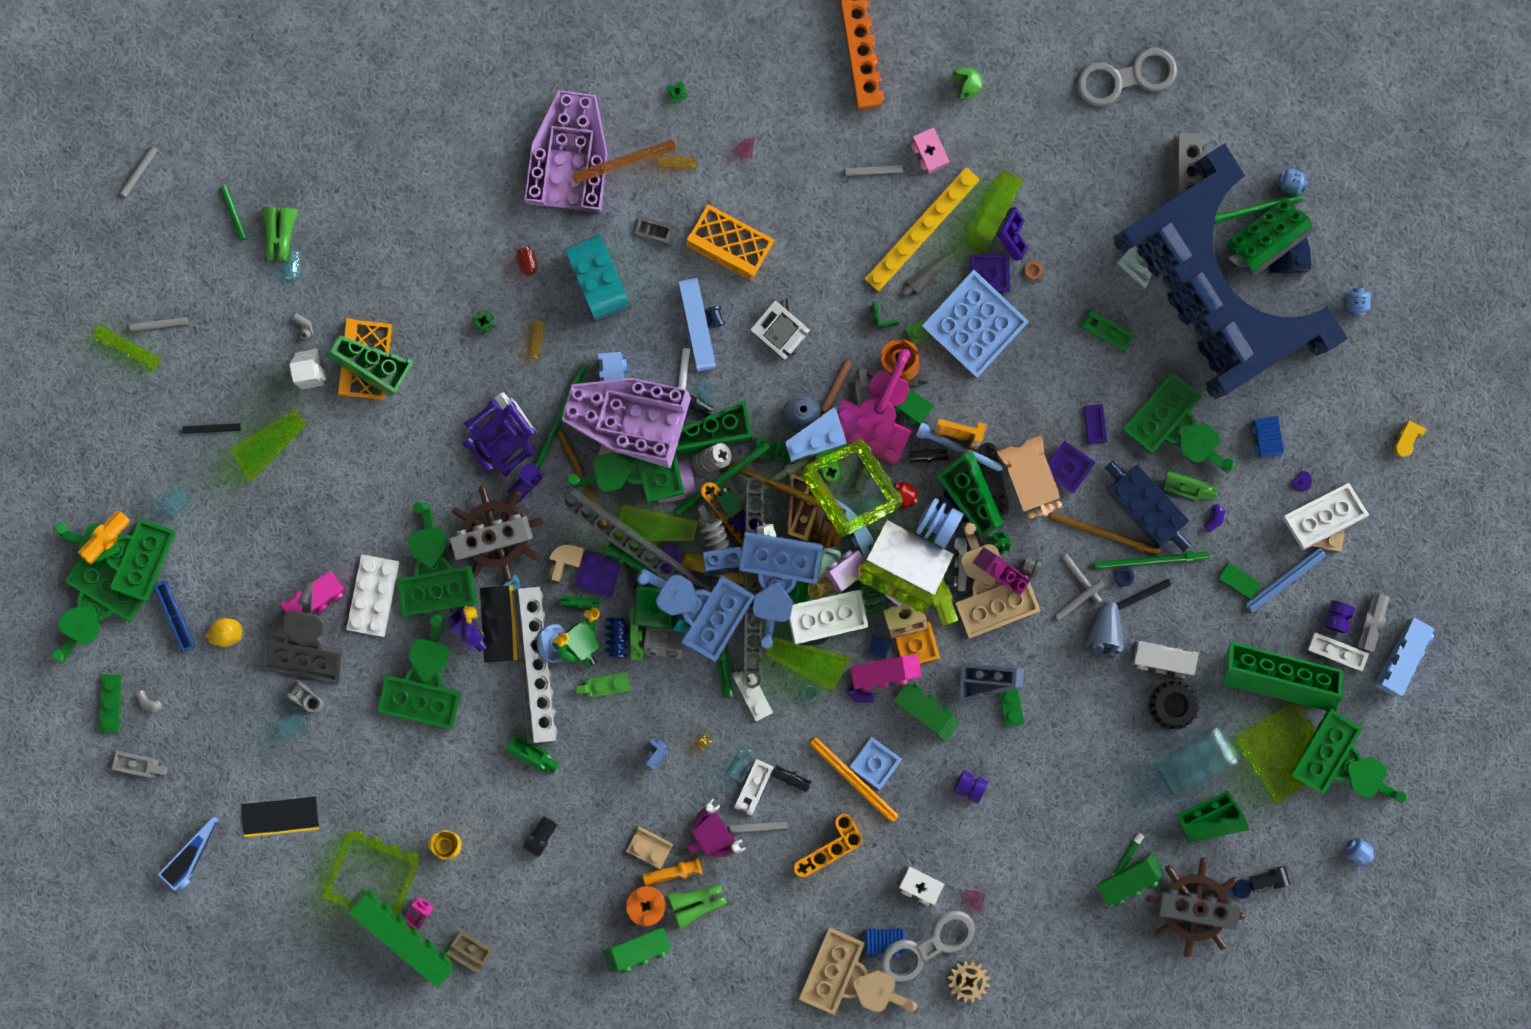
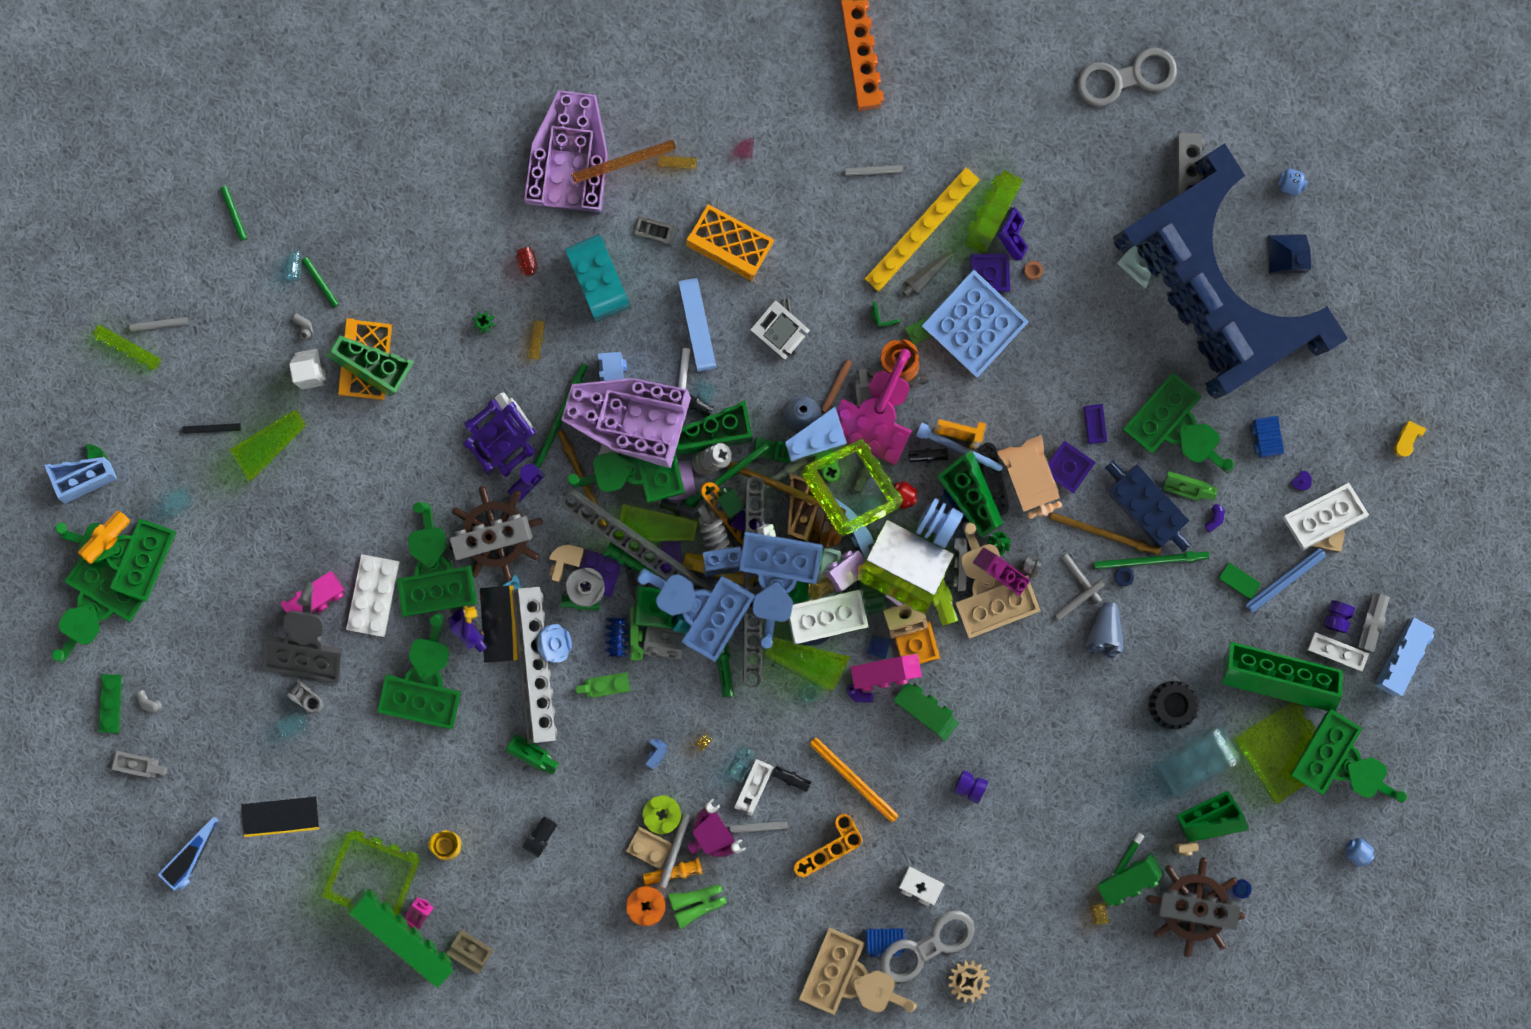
light grey bar [120,146,158,197] -> none
blue piece [154,581,196,652] -> none
yellow hair [205,618,243,648] -> none
bright green piece [262,207,299,261] -> none
torso [552,607,600,669] -> none
green wedge [602,927,671,974] -> none
green plate [666,82,688,103] -> none
dark blue bush [704,305,726,329] -> none
white plate [732,671,773,721] -> none
light blue tile [848,736,902,790] -> none
green piece [894,388,934,426] -> none
bright pink brick [911,128,950,174] -> none
bright green helmet [951,68,982,99] -> none
sand blue wedge [959,663,1024,702] -> none
clear pink tile [965,889,985,912] -> none
green plate [999,689,1025,727] -> none
green plate [1079,309,1135,353] -> none
black bar [1116,579,1171,610] -> none
white wedge [1132,641,1199,679] -> none
green bar [1214,194,1303,225] -> none
green piece [1226,198,1314,277] -> none
black piece [1249,866,1290,893] -> none
medium blue head [1346,287,1371,315] -> none
none -> light blue wedge [44,457,118,504]
none -> green tile [86,444,108,460]
none -> green bar [302,257,339,308]
none -> light grey plate [566,568,605,607]
none -> lime plate [643,795,681,834]
none -> light grey bar [659,813,690,889]
none -> black axle [660,498,698,520]
none -> clear yellow bush [1090,903,1110,925]
none -> tan plate [1173,842,1199,856]

